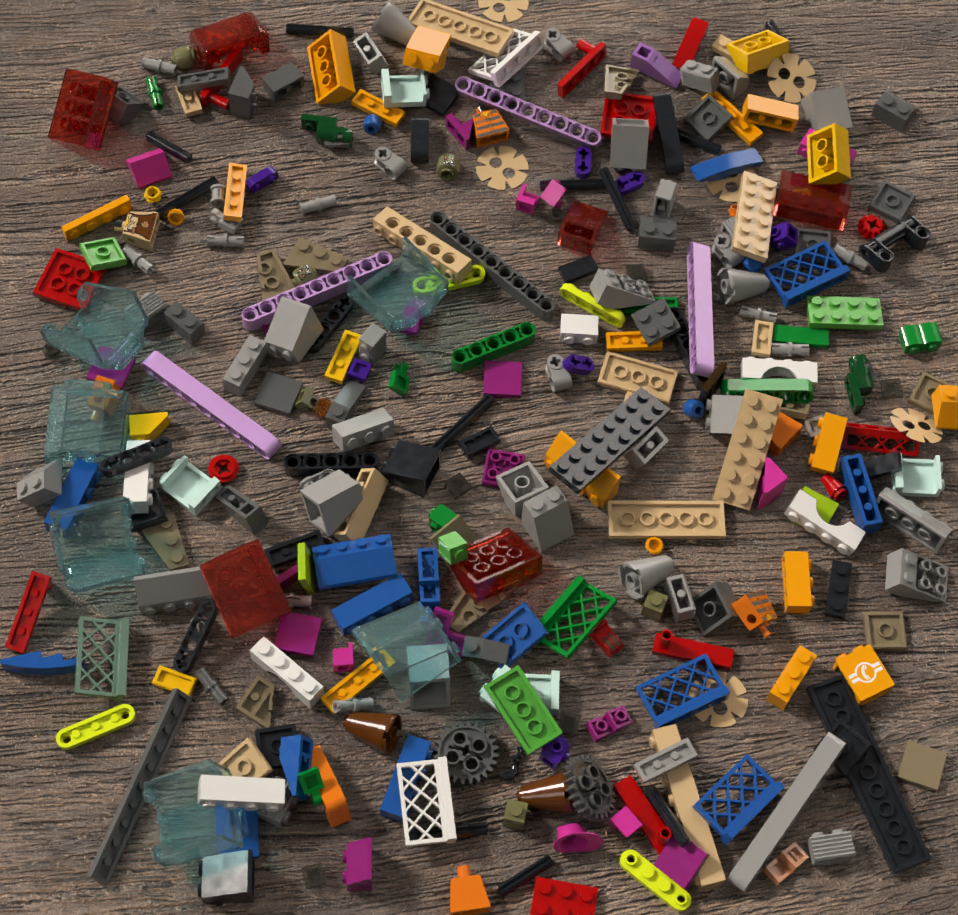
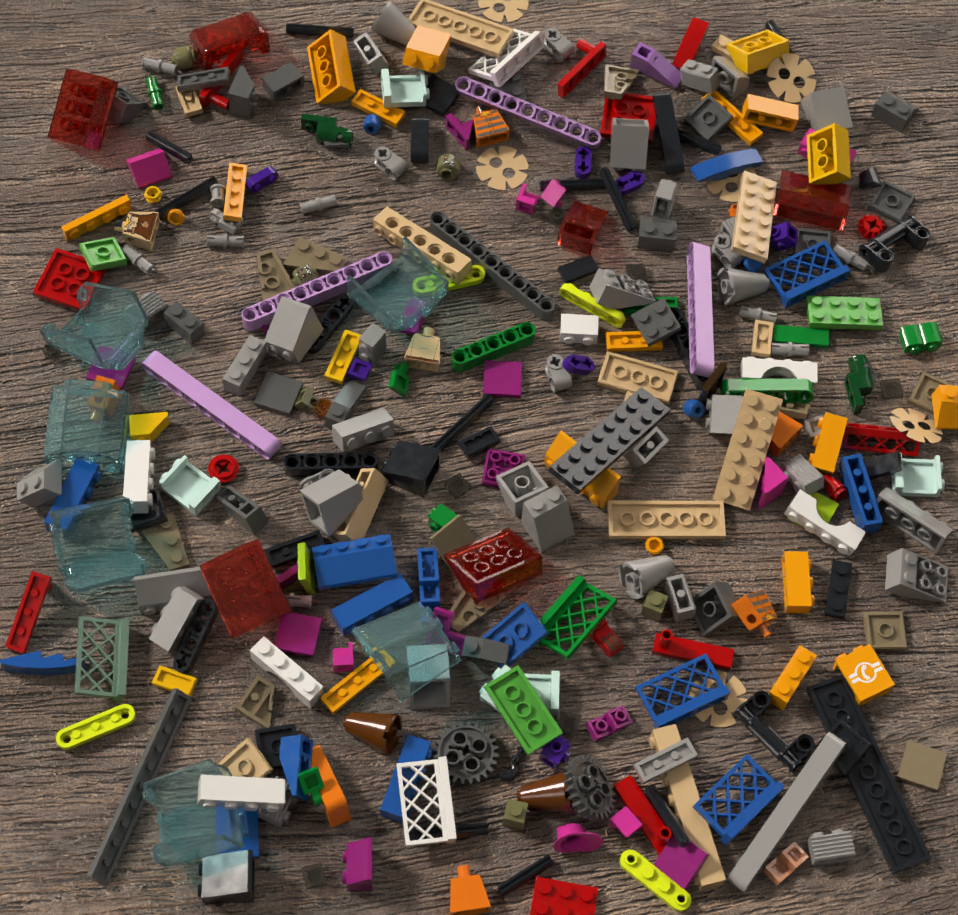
black beam [100,437,173,477] -> none
dark grey pin [195,667,229,706] -> none
light grey pin [332,697,374,714] -> none
bright green brick [438,531,468,565] -> none
none -> light grey brick [149,586,205,651]
none -> tan torso [404,327,440,373]
none -> black piece [733,690,815,773]
none -> light grey brick [782,454,824,495]
none -> black piece [859,166,882,190]

